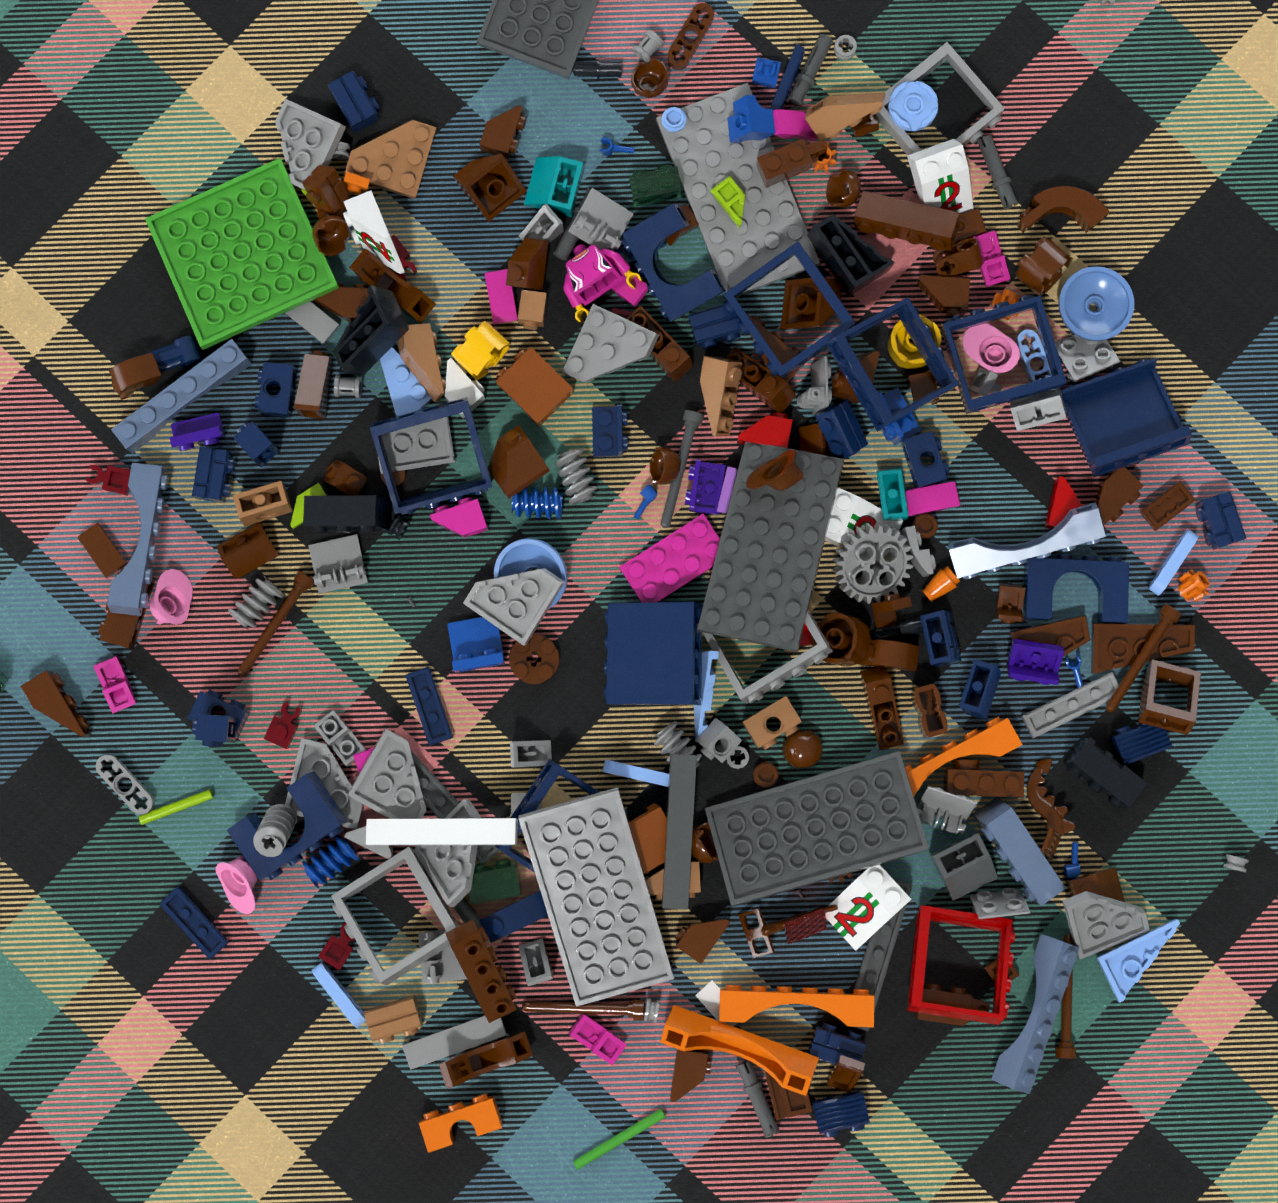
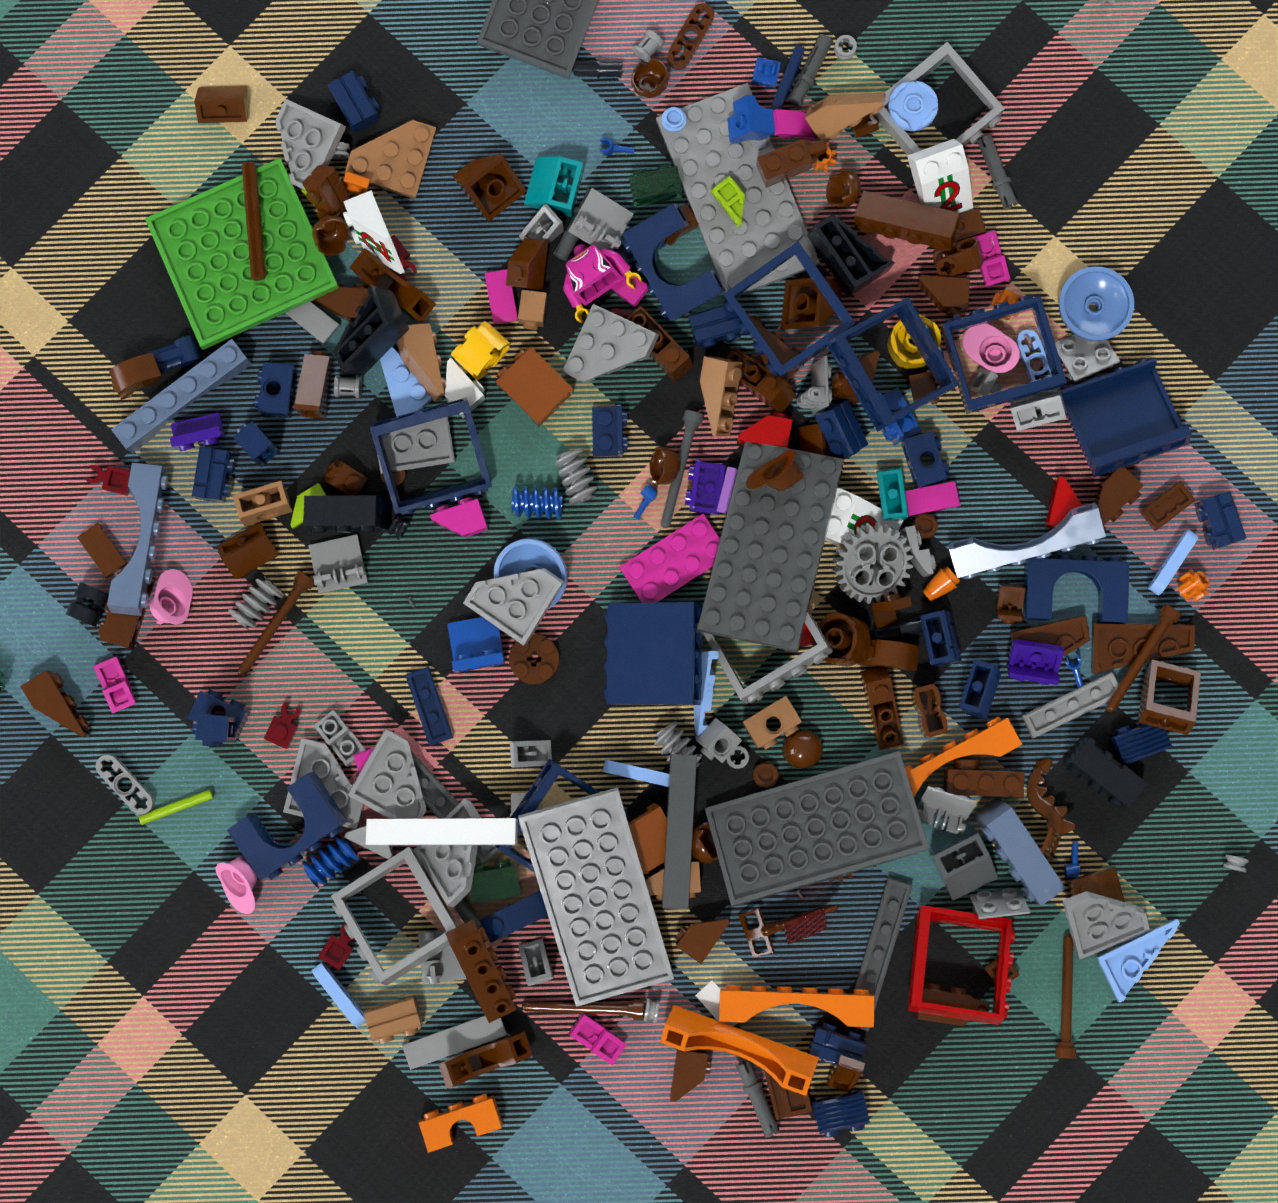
dark blue tile [159,886,230,960] -> none
light grey piece [253,804,297,857] -> none
reddish brown slope [479,106,527,160] -> none
reddish brown slope [488,425,550,499] -> none
bright green bar [573,1109,666,1170] -> none
white slope [822,865,912,951] -> none
sand blue arch [991,934,1079,1094] -> none
reddish brown brick [1015,236,1073,296] -> none
reddish brown arch [1017,186,1110,233] -> none
none -> black wheel [66,582,109,627]
none -> reddish brown panel [194,86,248,123]
none -> reddish brown axle [242,161,266,281]

